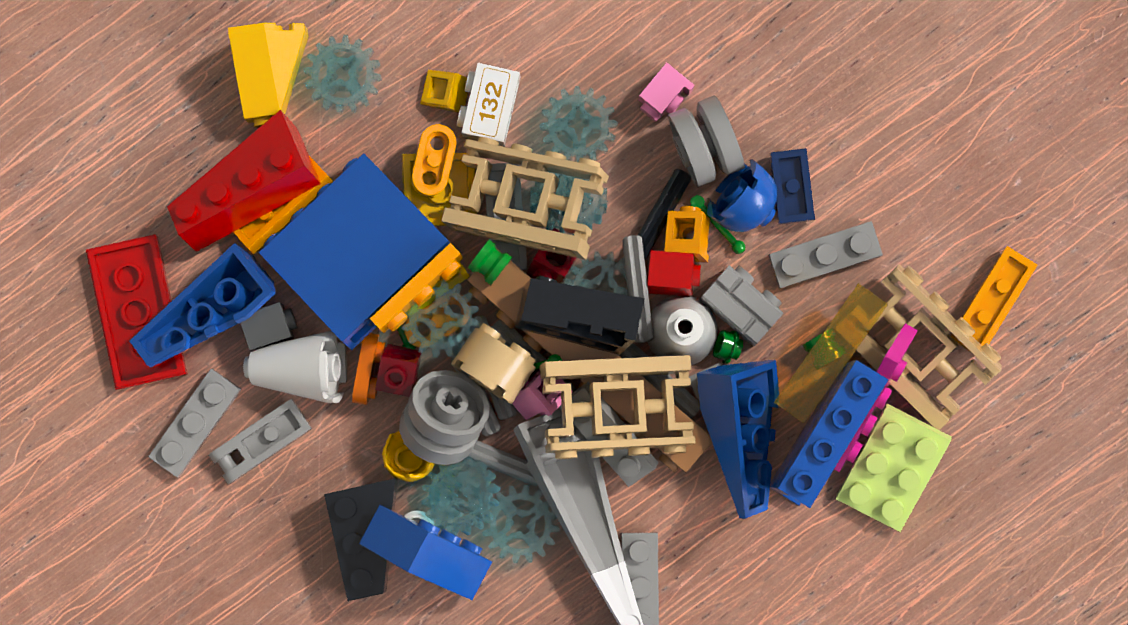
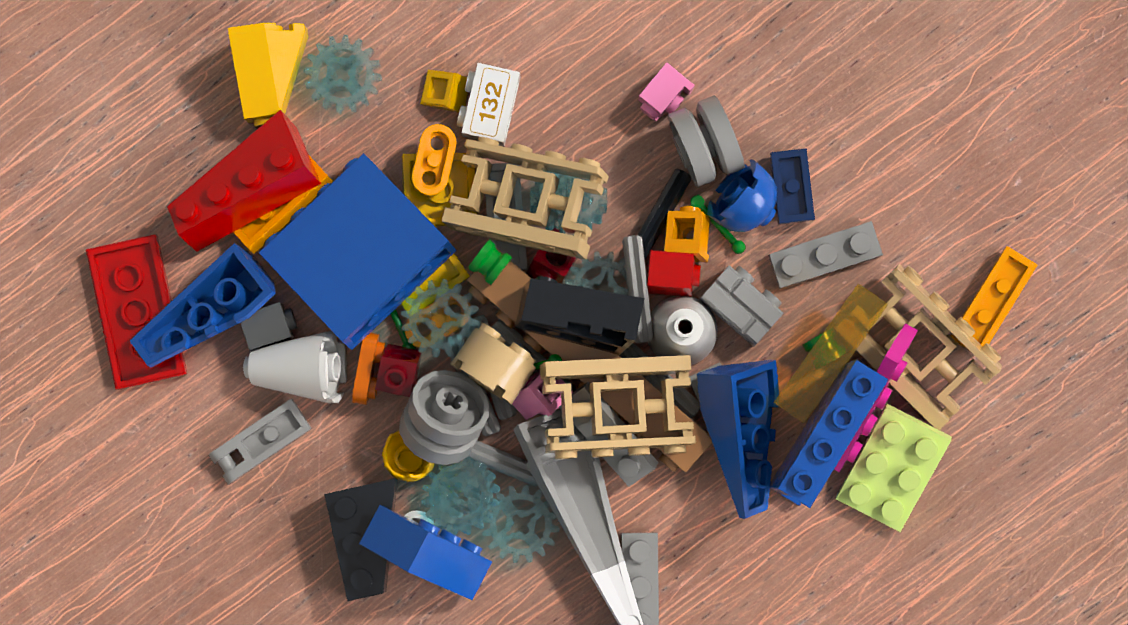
light grey plate [148,369,242,478] -> none
light orange plate [370,243,463,333] -> none
clear light blue gear [540,86,618,162] -> none
green plate [713,330,743,364] -> none

